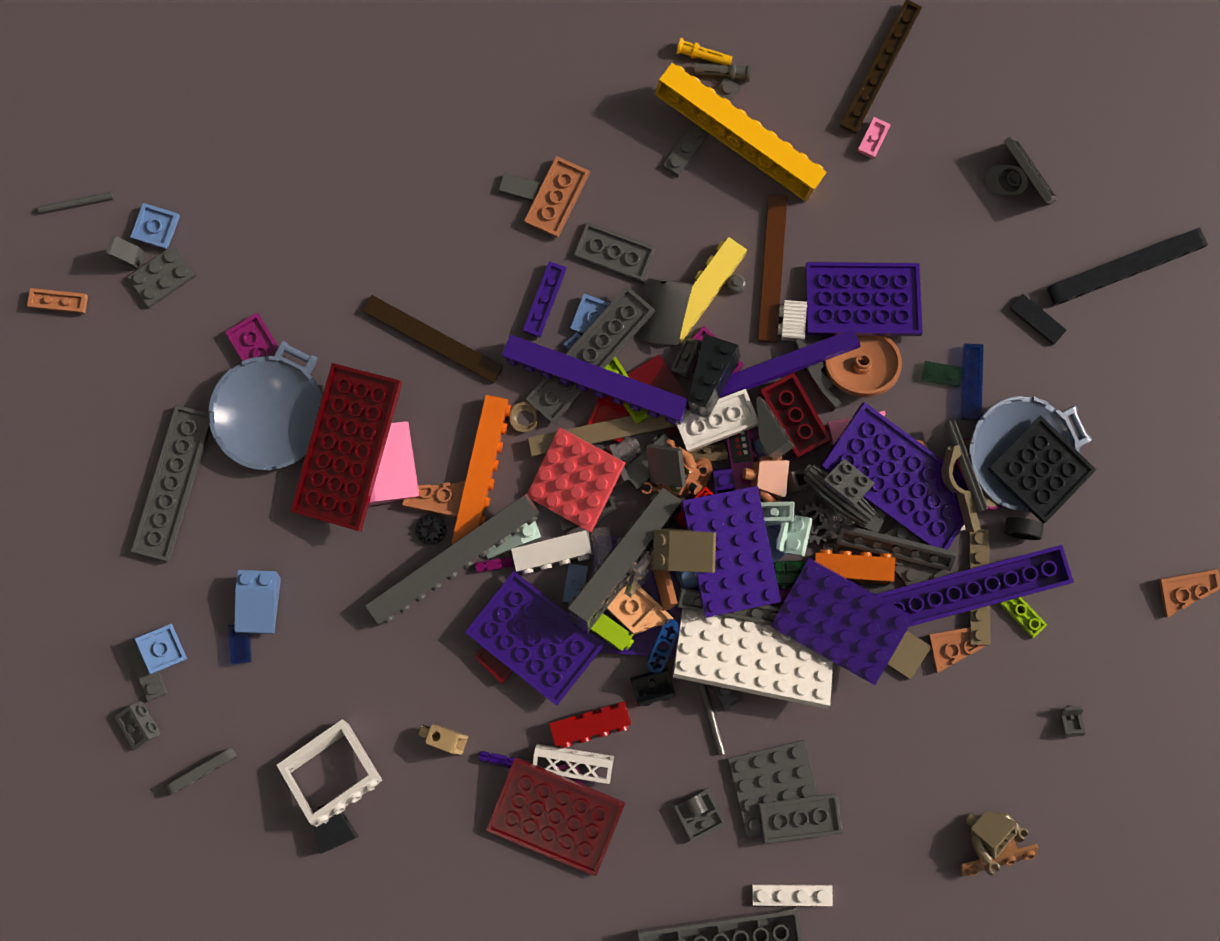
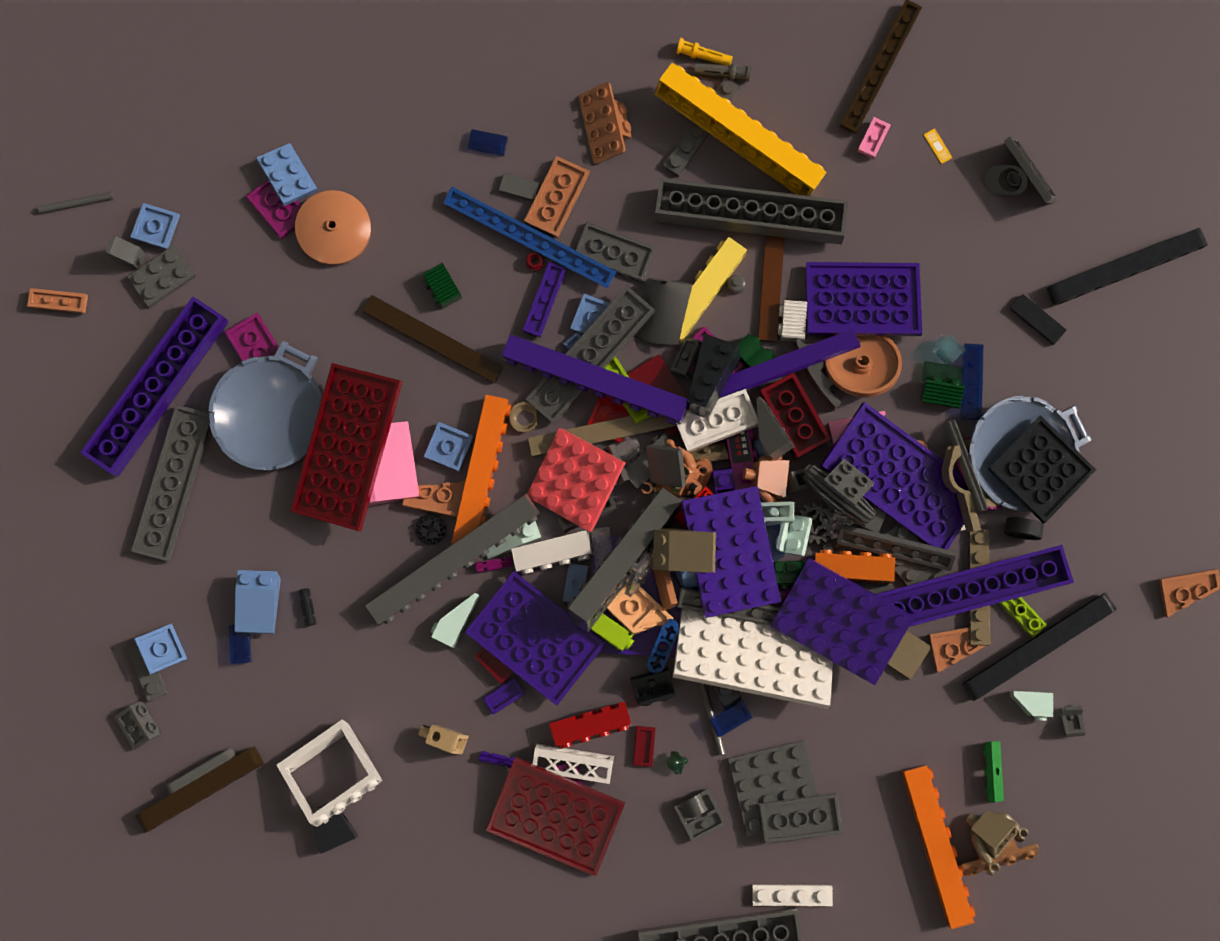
none -> dark purple brick [80,296,229,477]
none -> dark brown beam [135,746,264,833]
none -> magenta tile [246,180,302,240]
none -> medium blue plate [256,143,317,207]
none -> nougat dish [295,190,371,266]
none -> black axle [298,588,316,627]
none -> dark green brick [422,262,462,309]
none -> medium blue plate [424,422,474,472]
none -> light aqua slope [431,593,480,648]
none -> blue plate [443,186,616,288]
none -> clear blue plate [468,129,508,156]
none -> dark purple tile [483,677,526,715]
none -> dark red plate [525,252,544,271]
none -> nougat bracket [578,82,632,164]
none -> dark red tile [633,726,656,767]
none -> dark grey brick [655,178,848,245]
none -> clear green plant [667,751,688,774]
none -> clear blue plate [709,701,753,737]
none -> dark green brick [737,333,774,368]
none -> orange brick [901,765,975,929]
none -> dark green brick [920,375,965,409]
none -> yellow sticker [924,128,953,164]
none -> clear light blue brick [933,334,966,367]
none -> black beam [962,592,1117,701]
none -> green tile [983,741,1004,802]
none -> light aqua slope [1009,691,1053,721]

